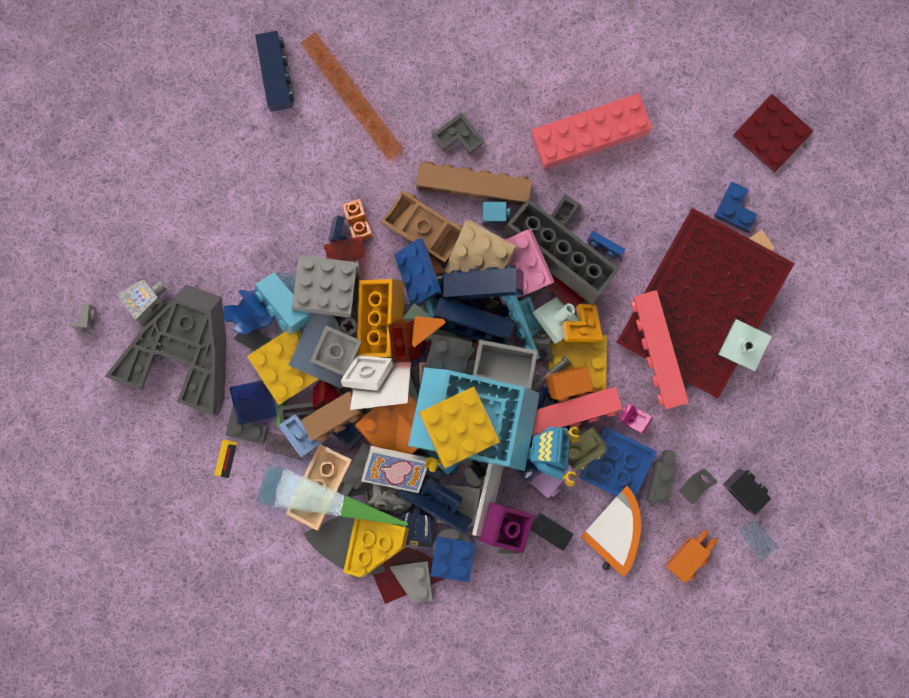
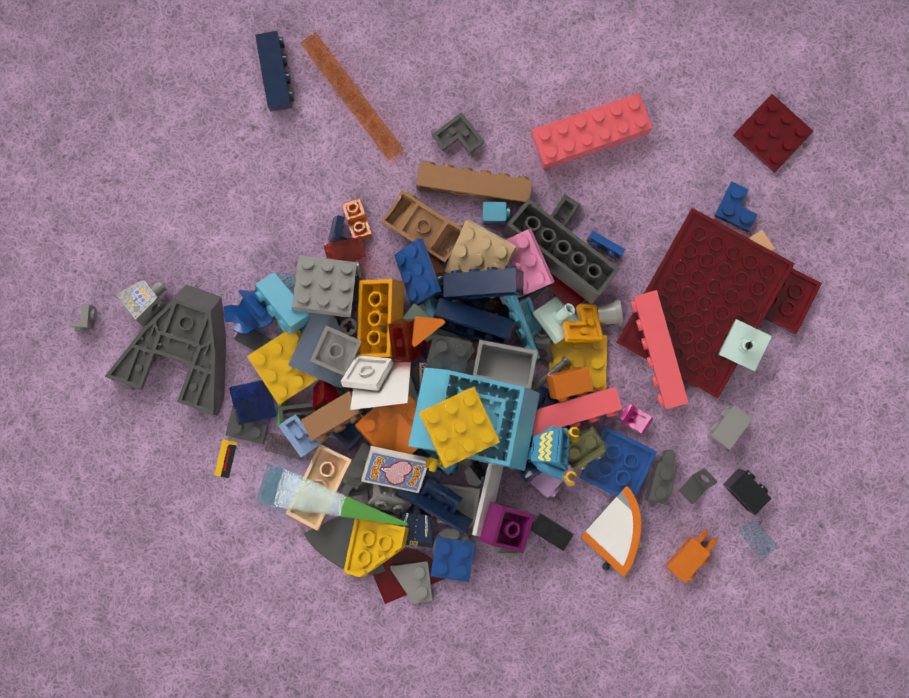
none -> light grey piece [598,299,623,327]
none -> light grey brick [708,405,753,450]
none -> dark red plate [764,268,822,334]

